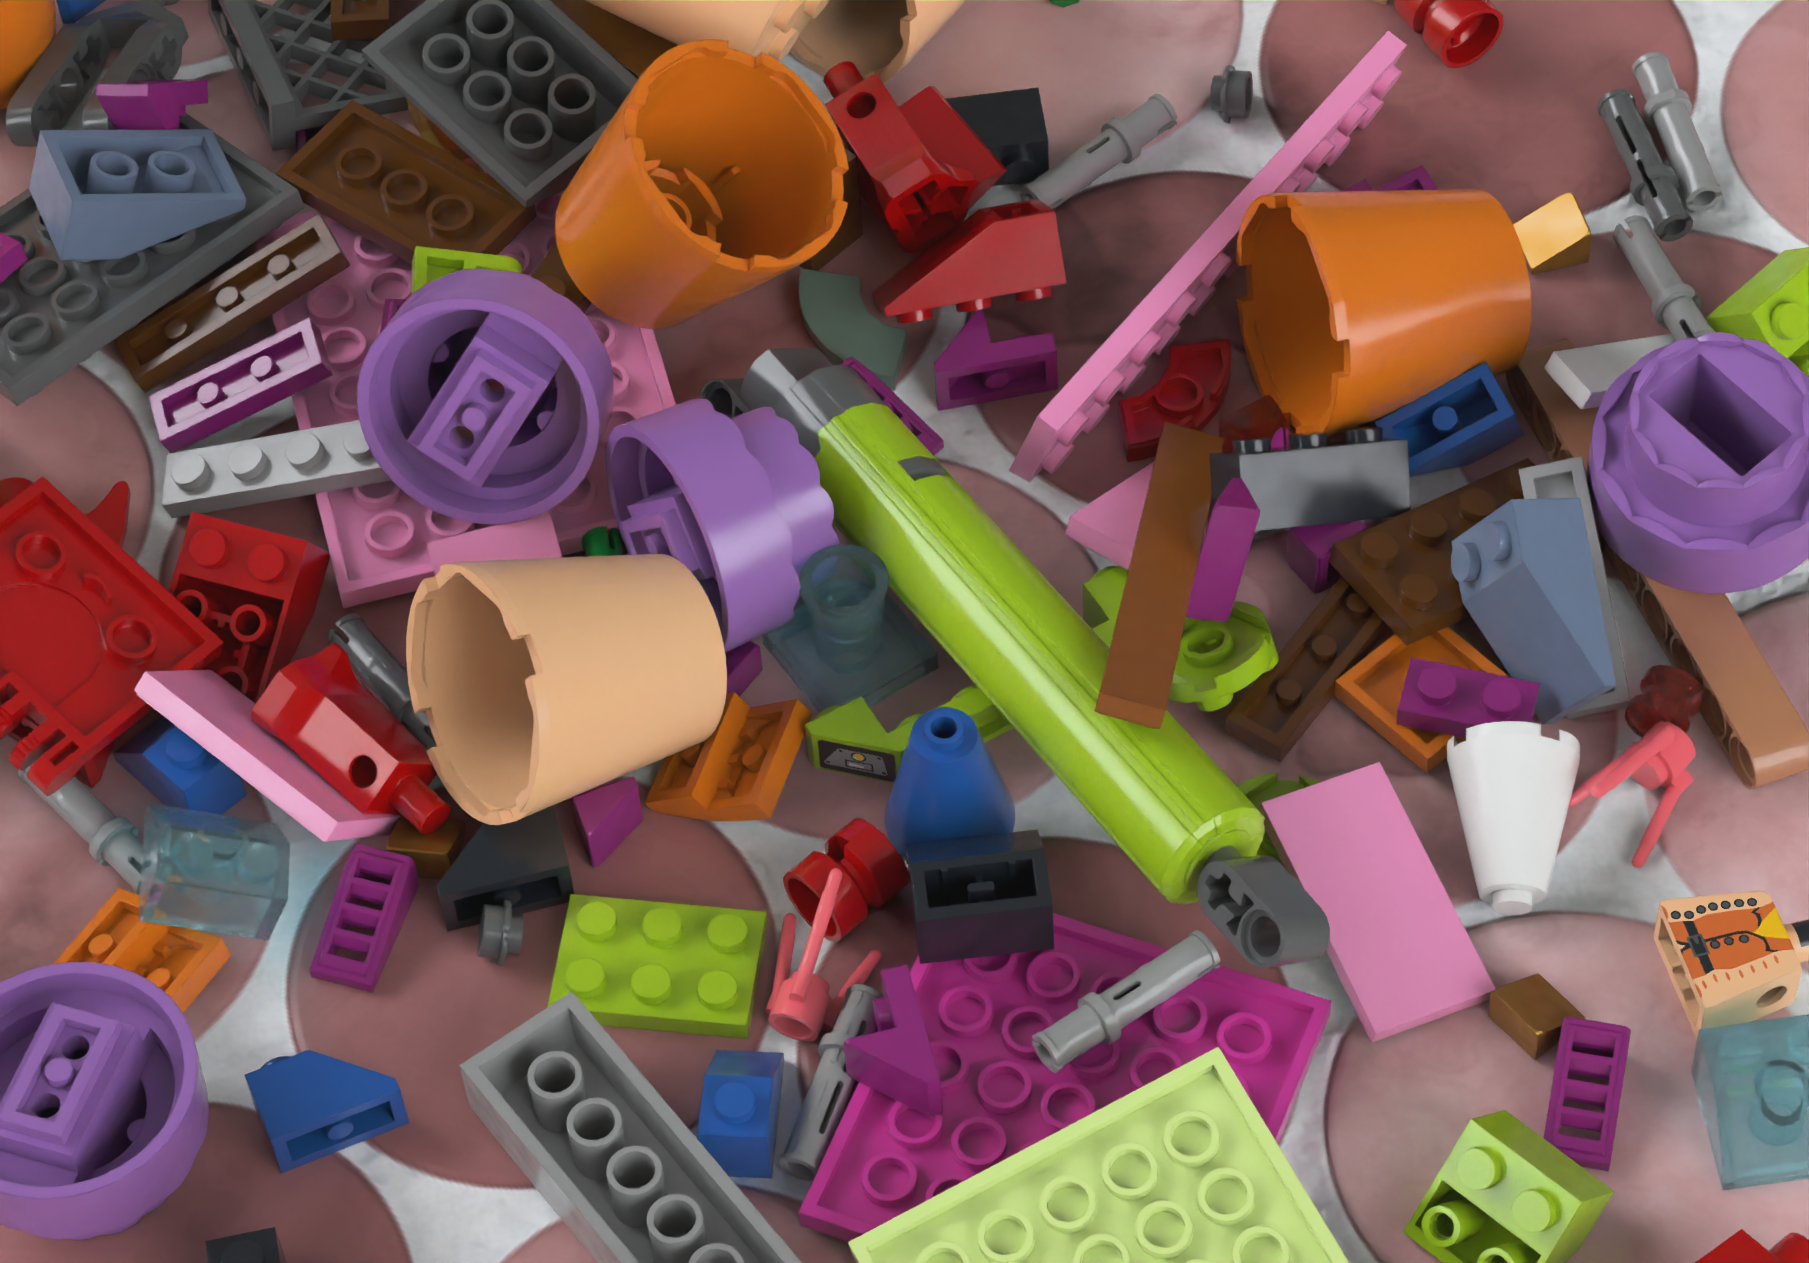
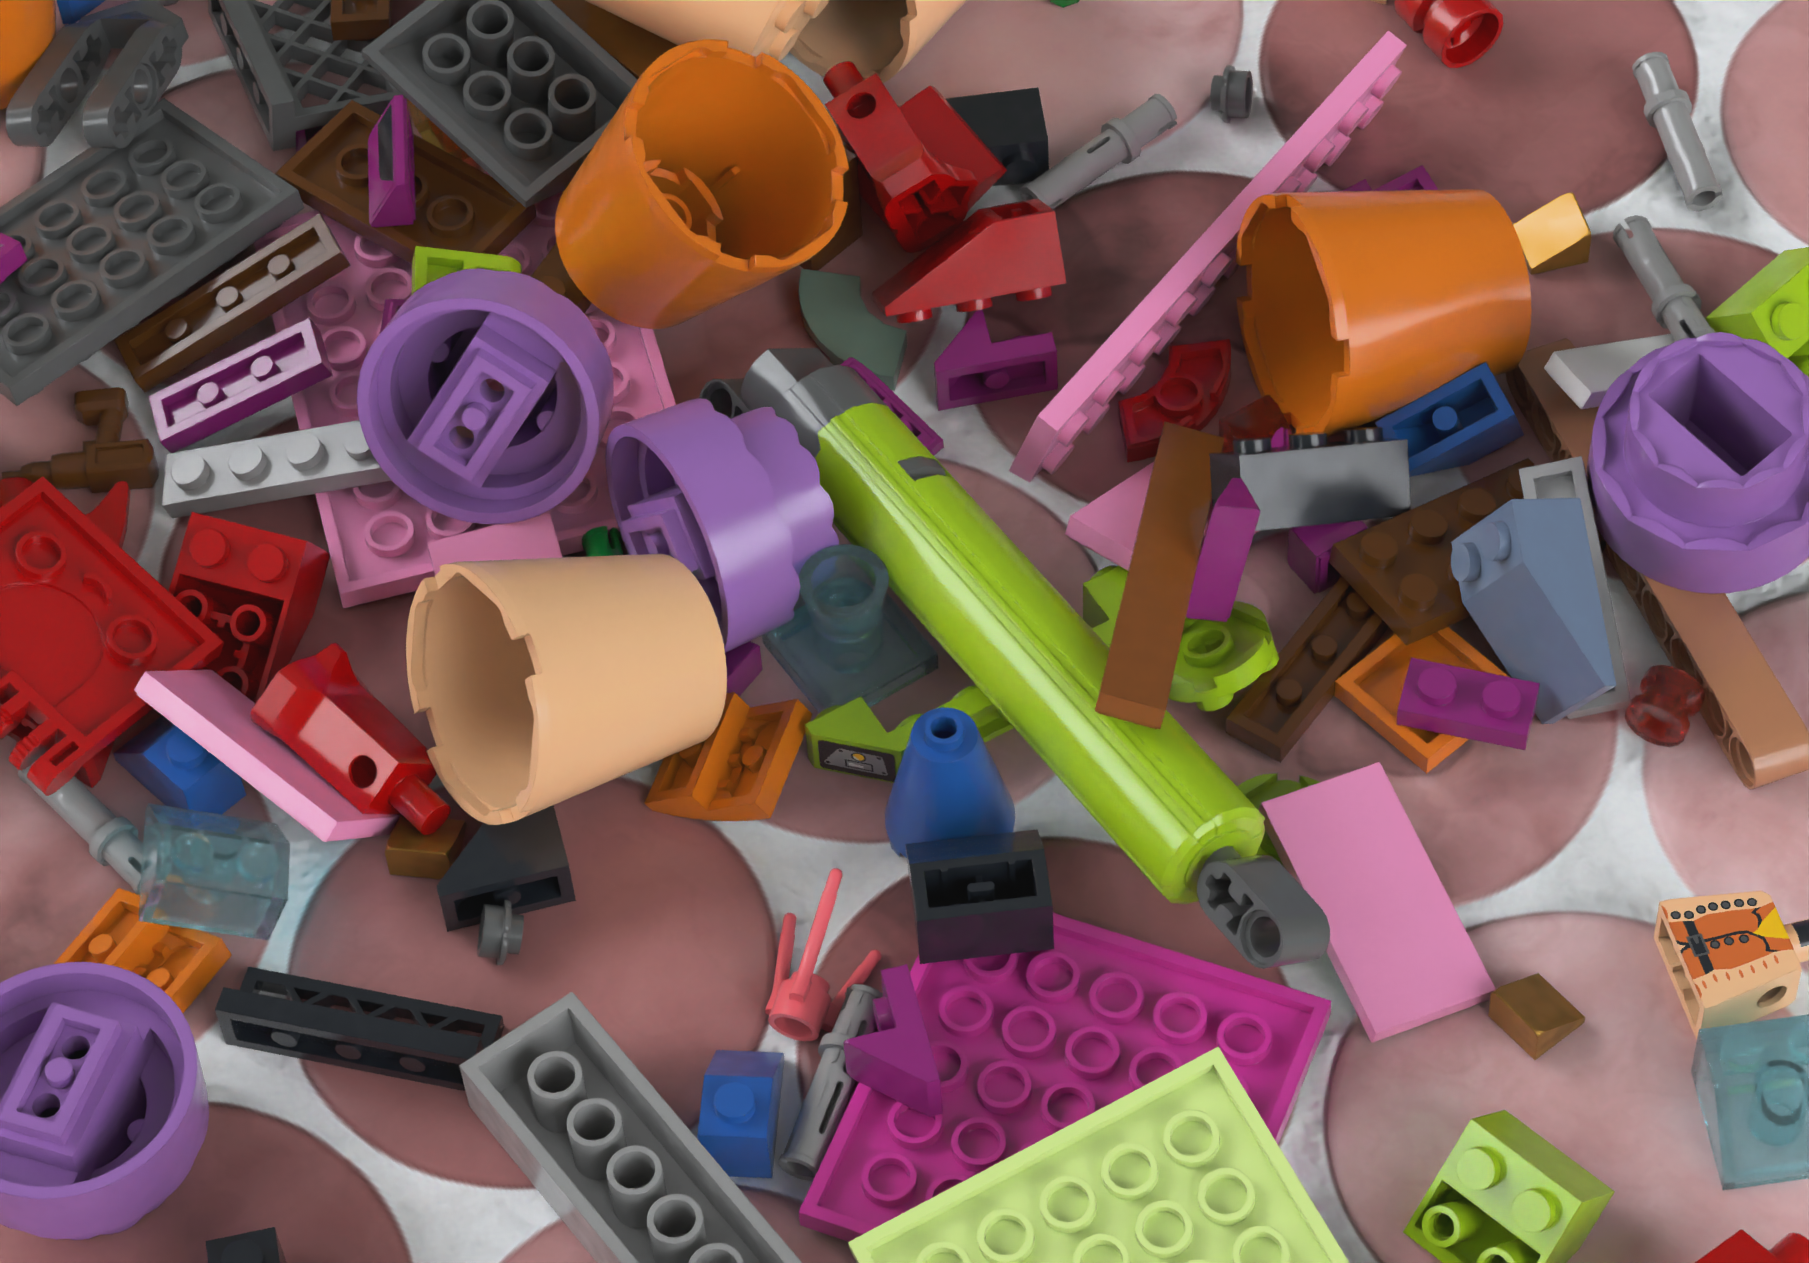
sand blue slope [29,129,246,262] -> none
magenta slope [96,79,208,130] -> none
blue slope [244,1050,409,1173] -> none
magenta slope [309,844,420,993] -> none
dark grey pin [327,614,436,750] -> none
lime plate [547,894,768,1039] -> none
magenta slope [572,776,643,868] -> none
red wheel [783,818,909,942] -> none
light grey pin [1032,930,1220,1073] -> none
white cone [1447,721,1580,915] -> none
magenta slope [1544,1017,1631,1171] -> none
coral plant [1569,721,1696,868] -> none
dark grey pin [1597,89,1693,242] -> none
none -> reddish brown piece [2,387,159,493]
none -> black fence [215,967,504,1091]
none -> magenta slope [368,95,416,228]

